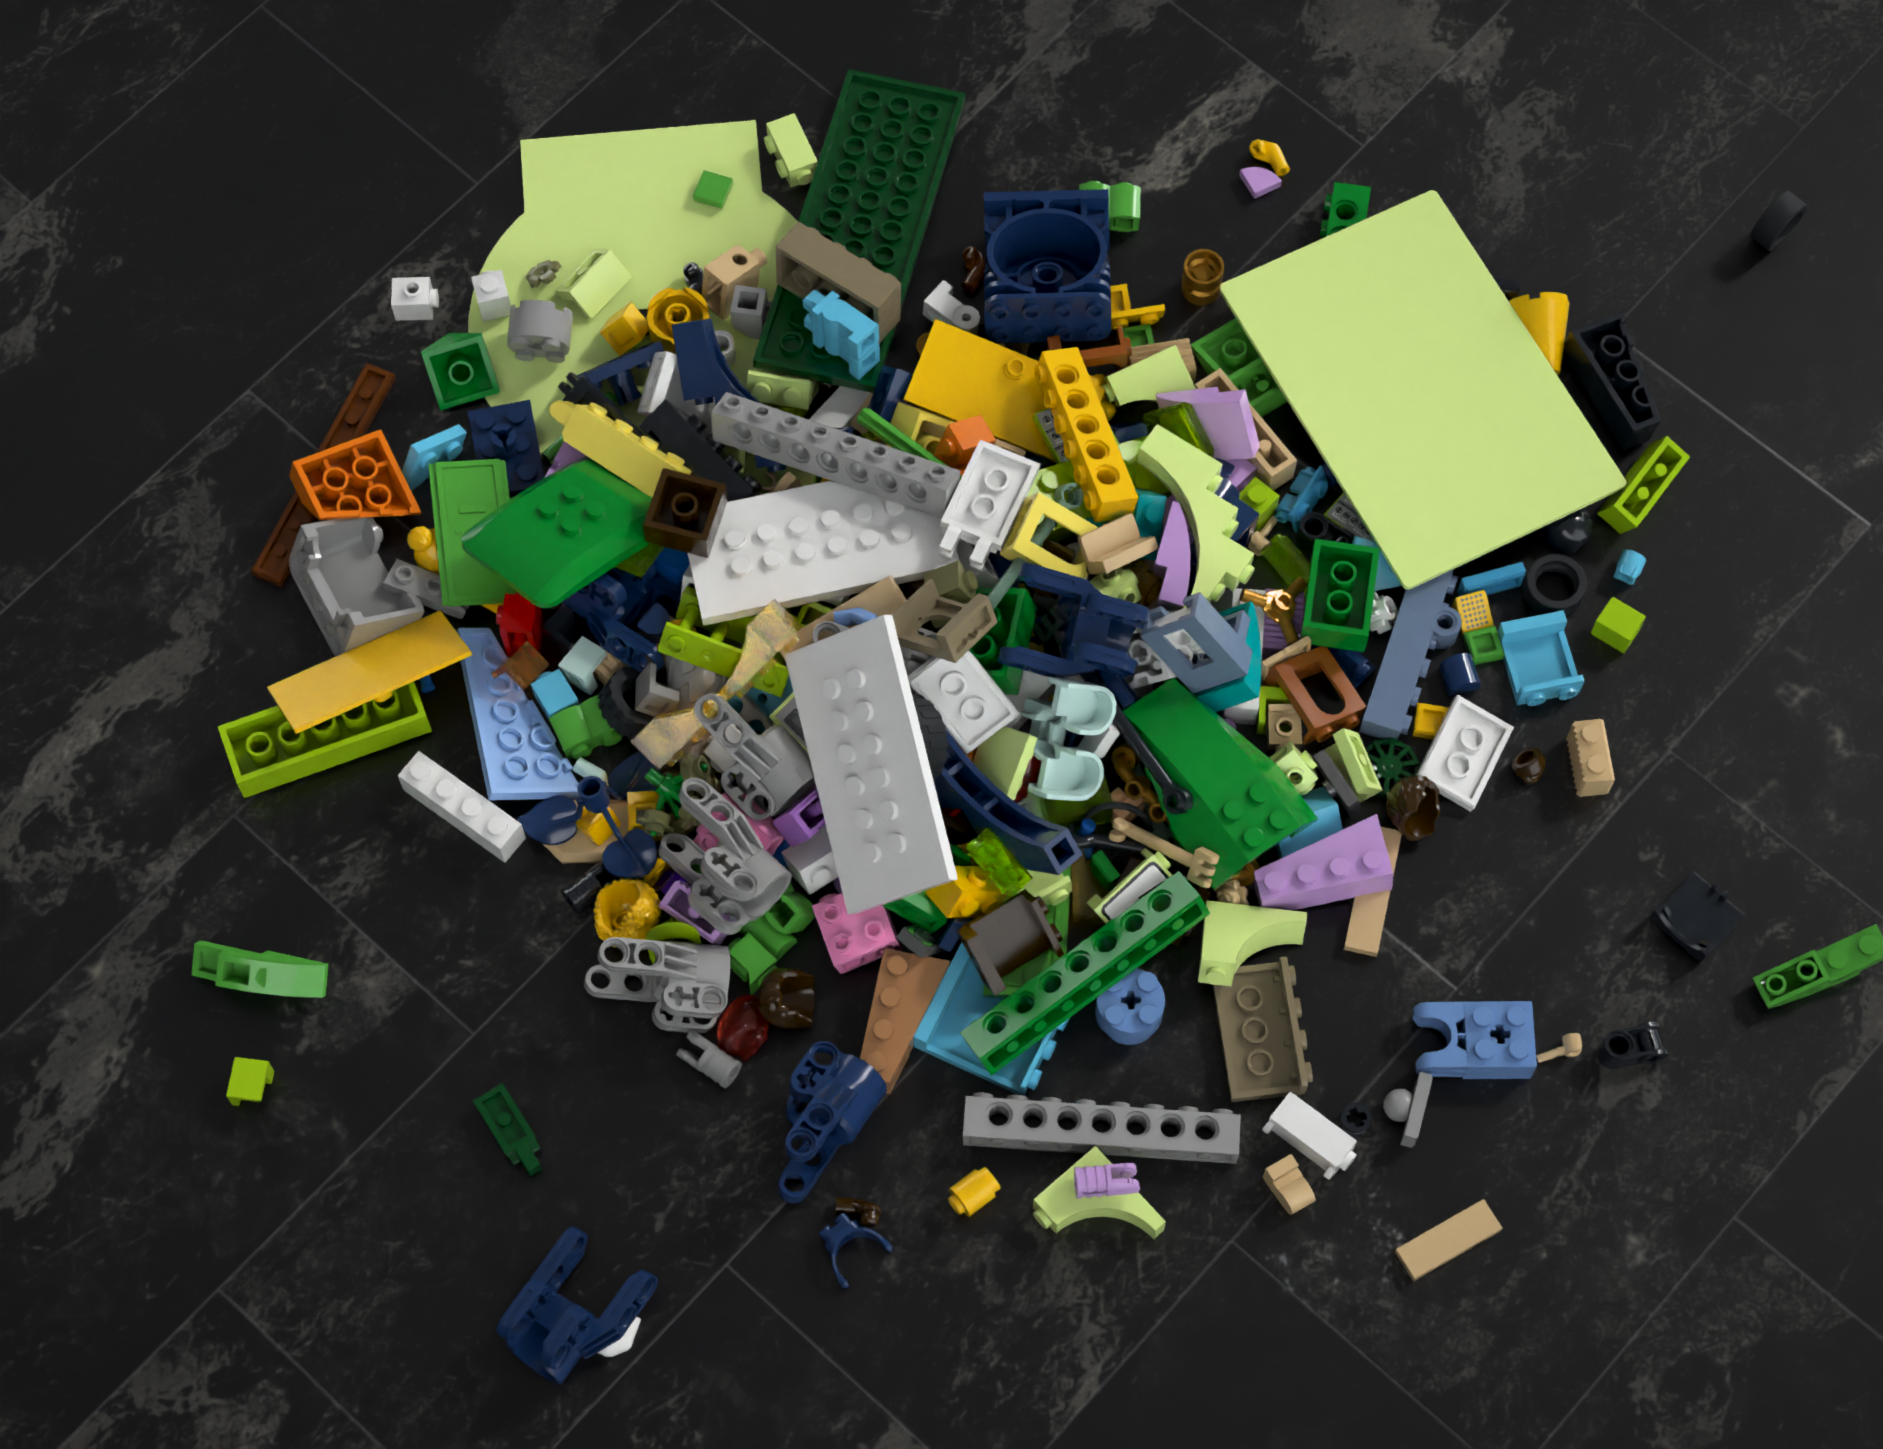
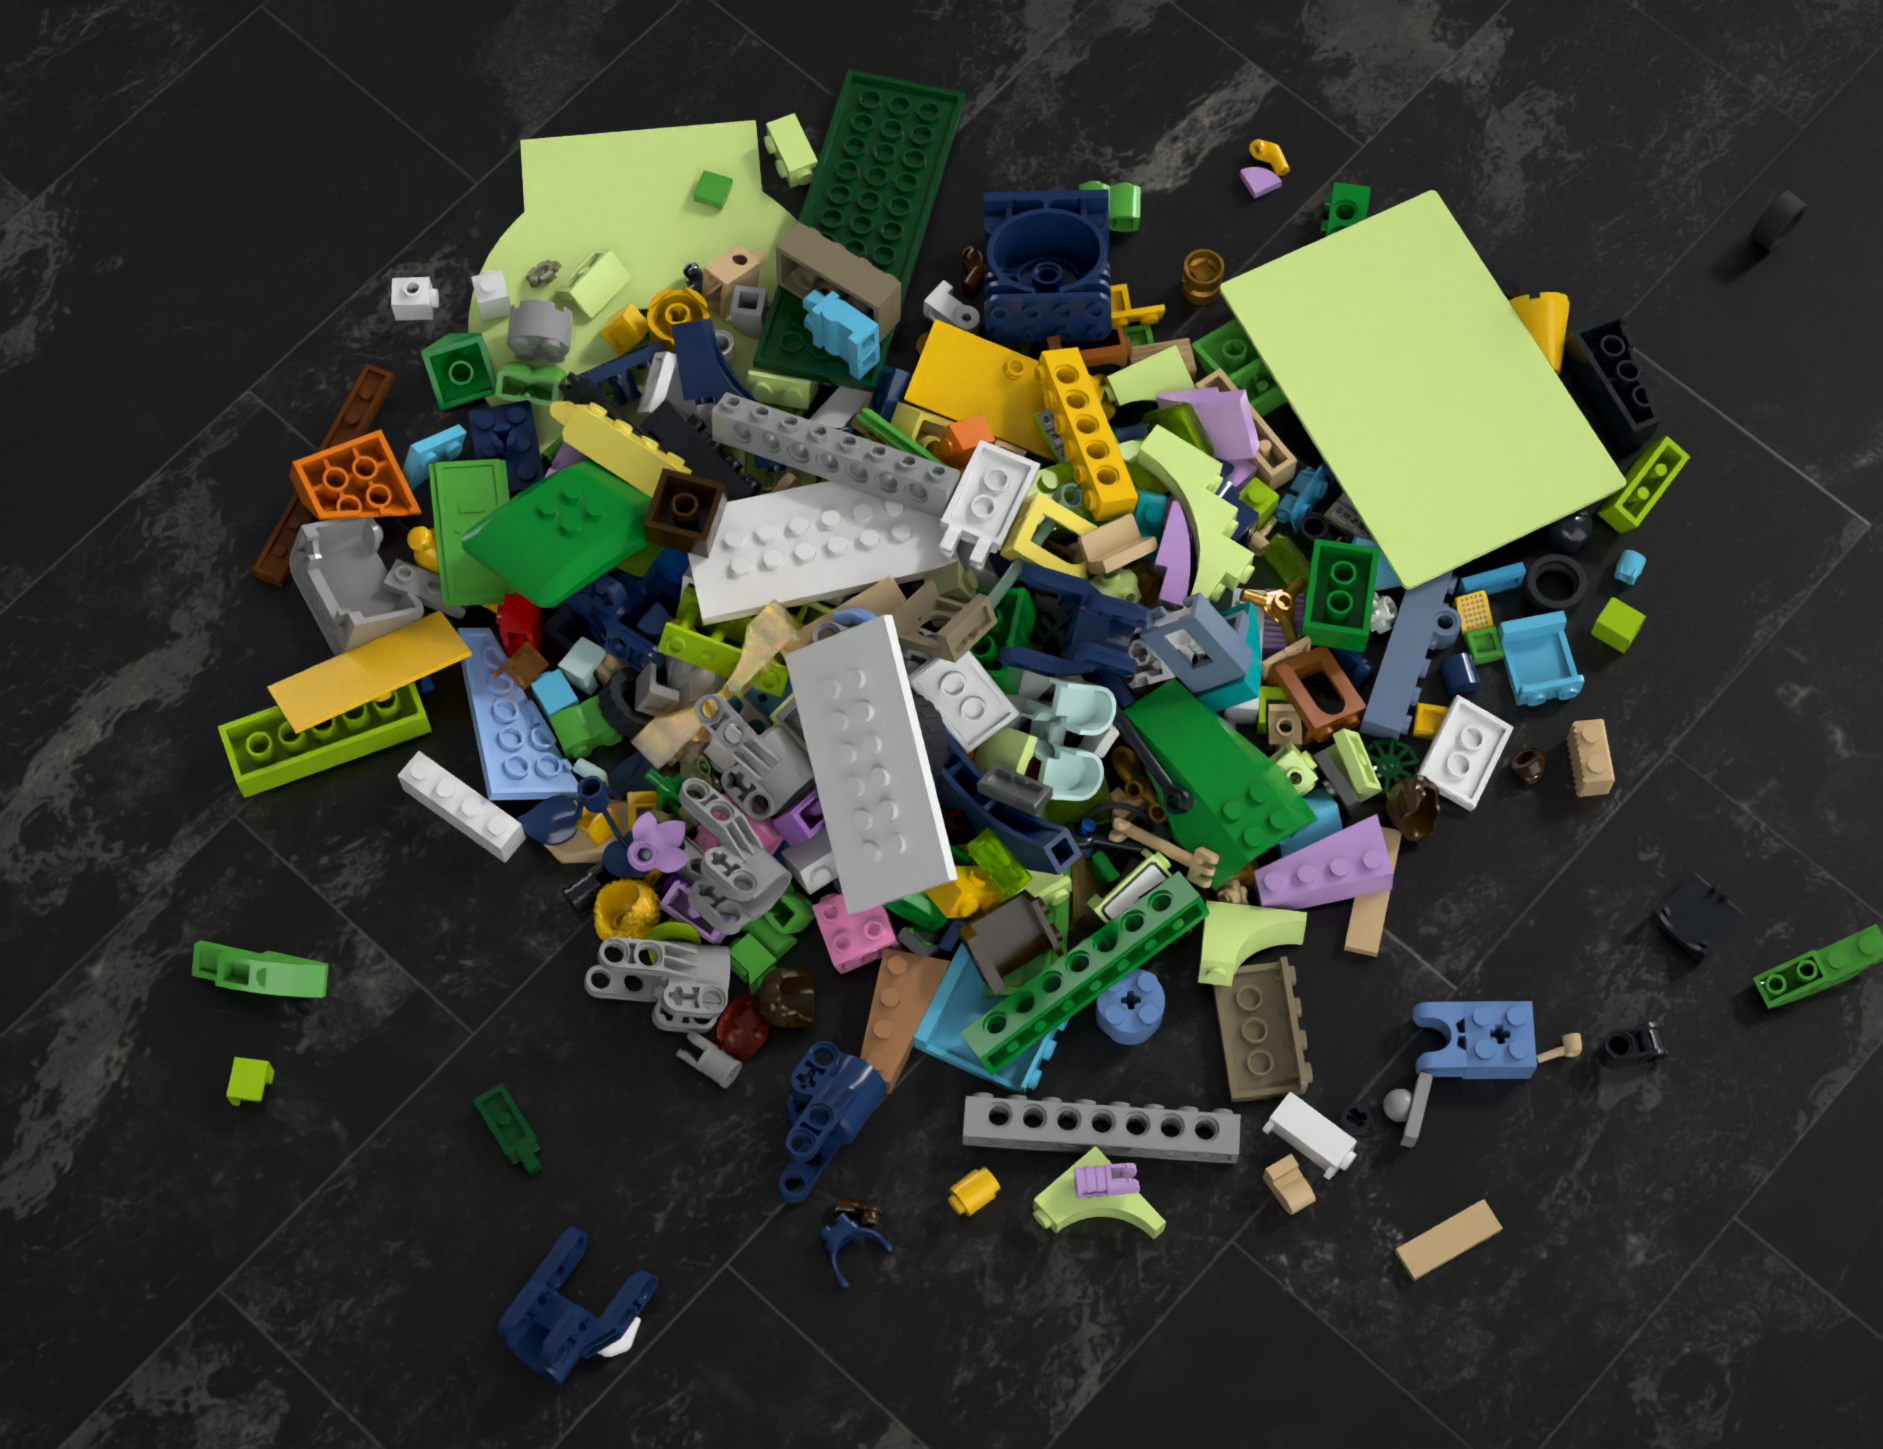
none -> bright green brick [495,361,567,406]
none -> lavender plate [627,811,691,873]
none -> flat silver plate [977,763,1053,816]

